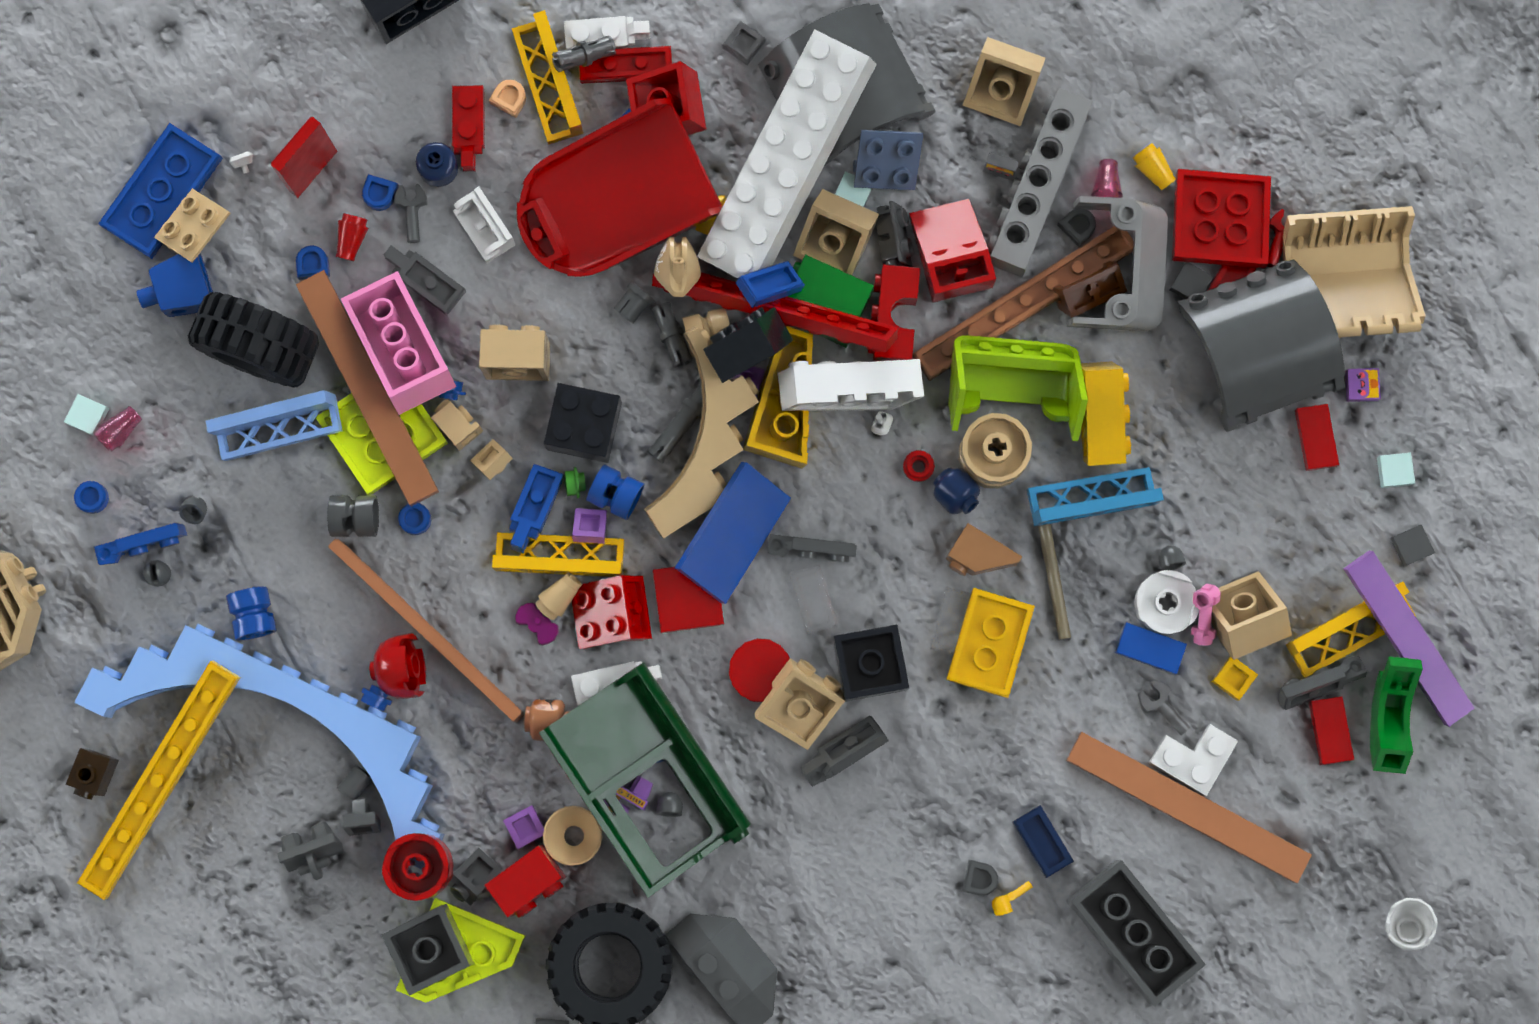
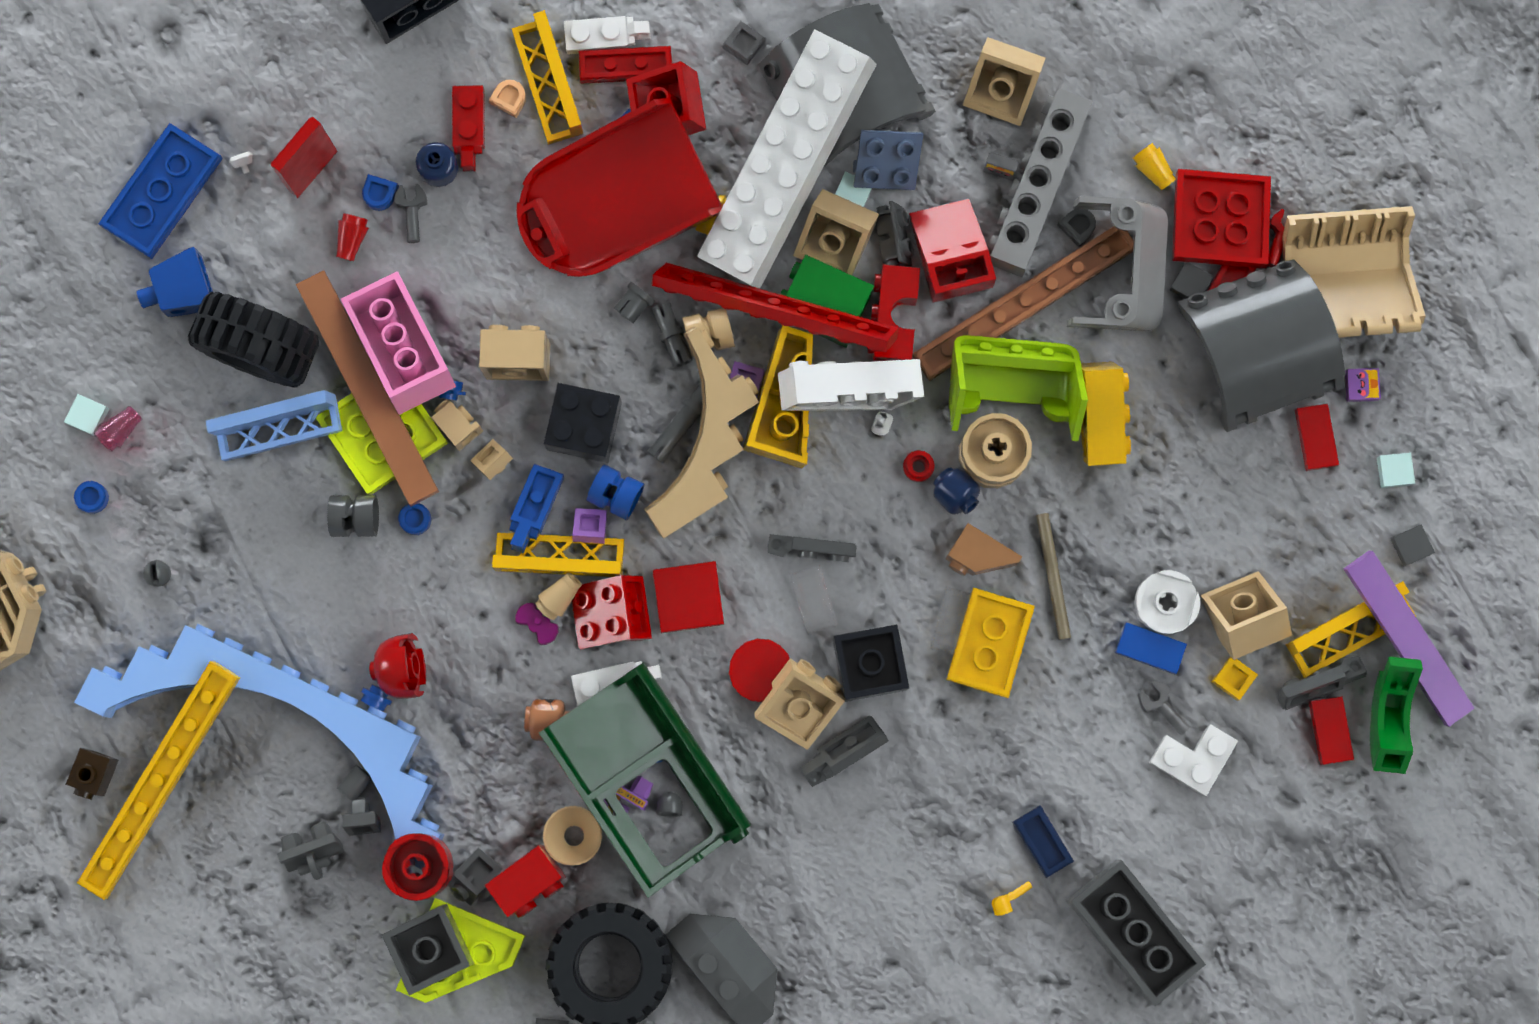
blue hinge [94,523,188,565] -> none
tan hinge [154,188,231,263] -> none
dark grey hinge [179,496,207,524] -> none
blue wheel [226,586,277,641] -> none
blue tile [296,245,330,280] -> none
nougat tile [328,538,524,723] -> none
dark grey hinge [383,245,466,315] -> none
white hinge [453,186,515,263] -> none
medium lavender tile [503,805,544,849] -> none
dark grey pin [552,36,616,72] -> none
bright green plate [564,467,586,498] -> none
tan hat [654,237,701,297] -> none
blue tile [675,462,791,604] -> none
black brick [703,307,793,383] -> none
blue tile [736,261,805,308] -> none
dark grey tile [962,860,998,896] -> none
dark azure fence [1027,467,1164,527] -> none
reddish brown hinge [1053,261,1127,318] -> none
nougat tile [1066,732,1312,884] -> none
clear pink cone [1091,159,1123,198] -> none
dark grey hinge [1159,546,1186,571] -> none
bright pink bar [1191,584,1221,646] -> none
white hair [1385,898,1438,951] -> none

